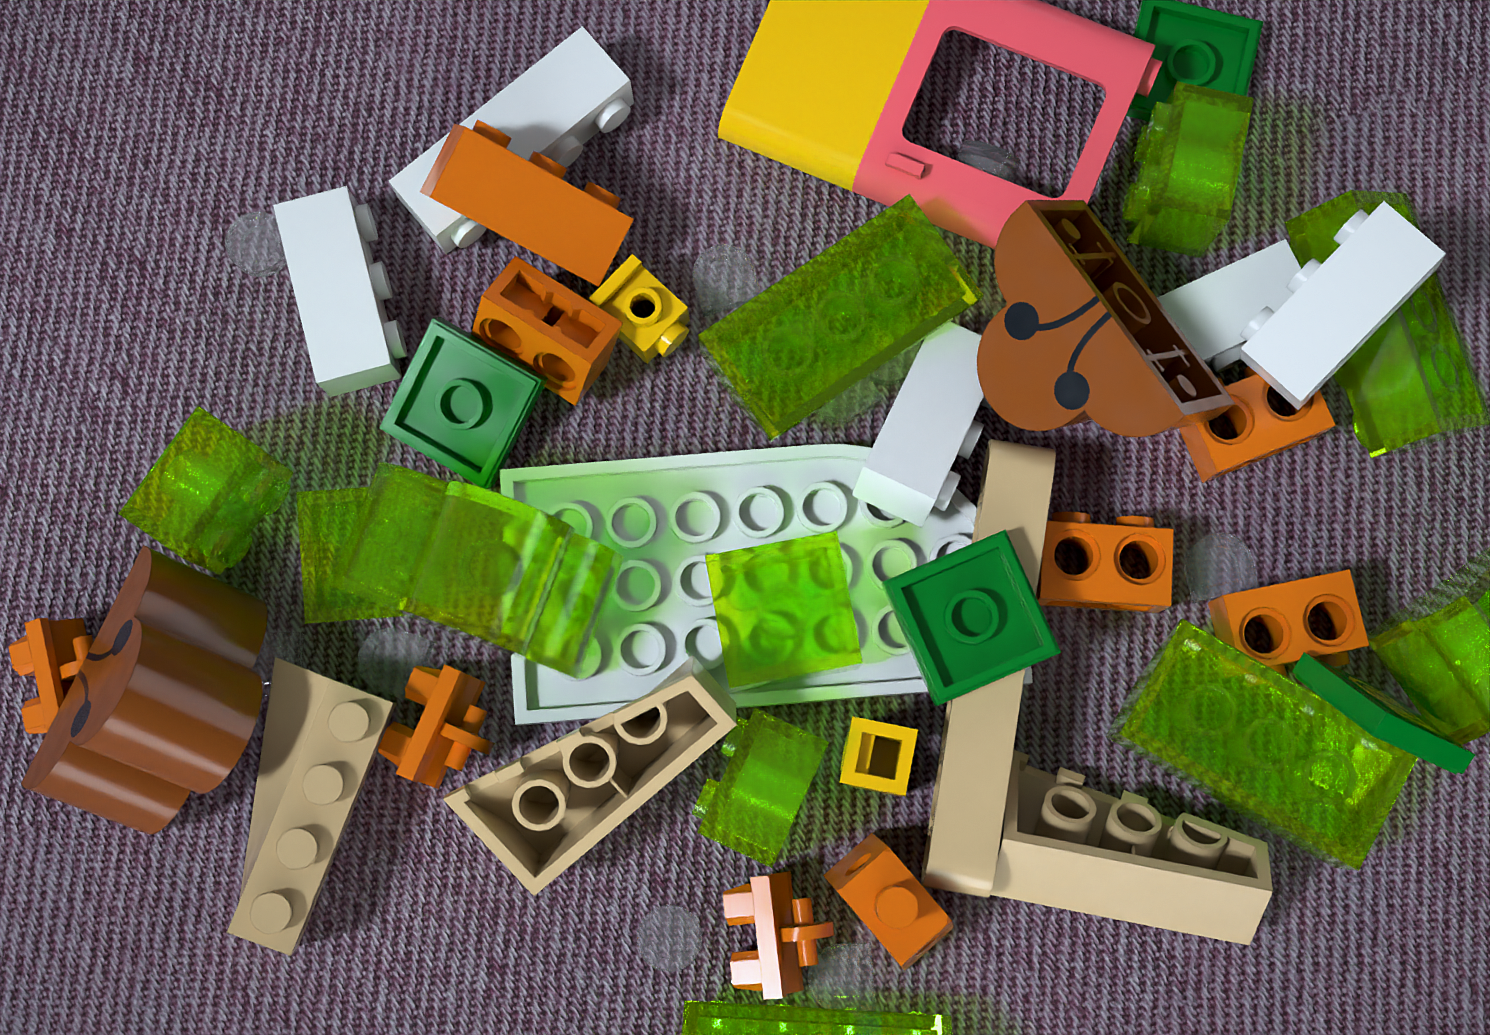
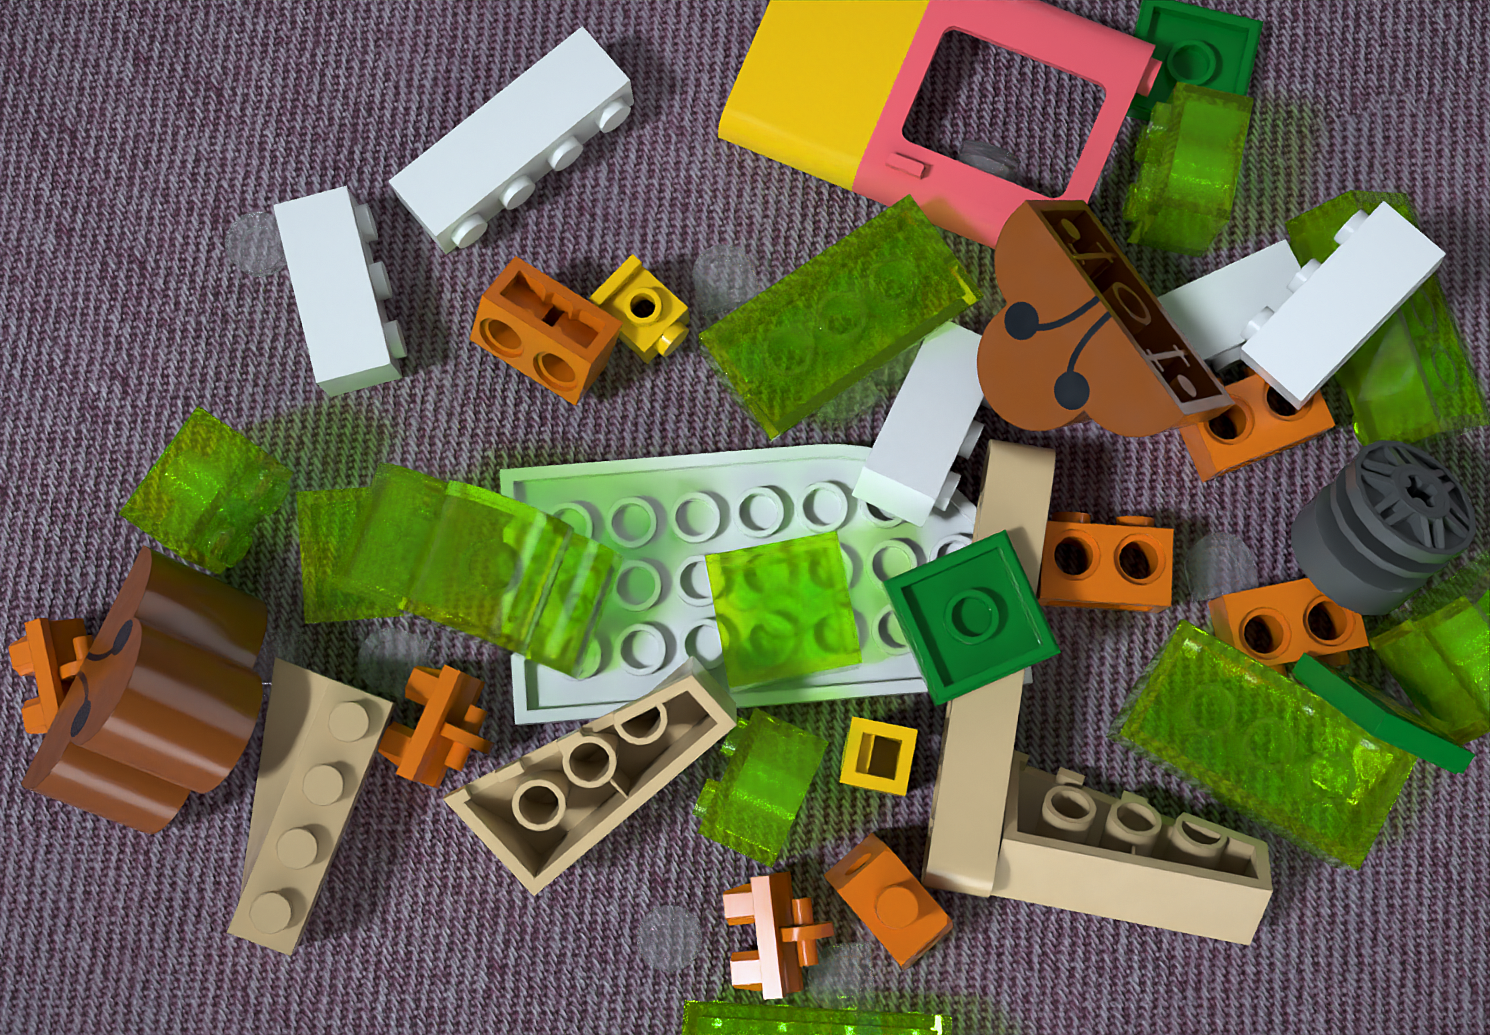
green tile [379,317,548,490] -> none
orange brick [420,120,634,287] -> none
none -> dark grey wheel [1291,440,1476,616]

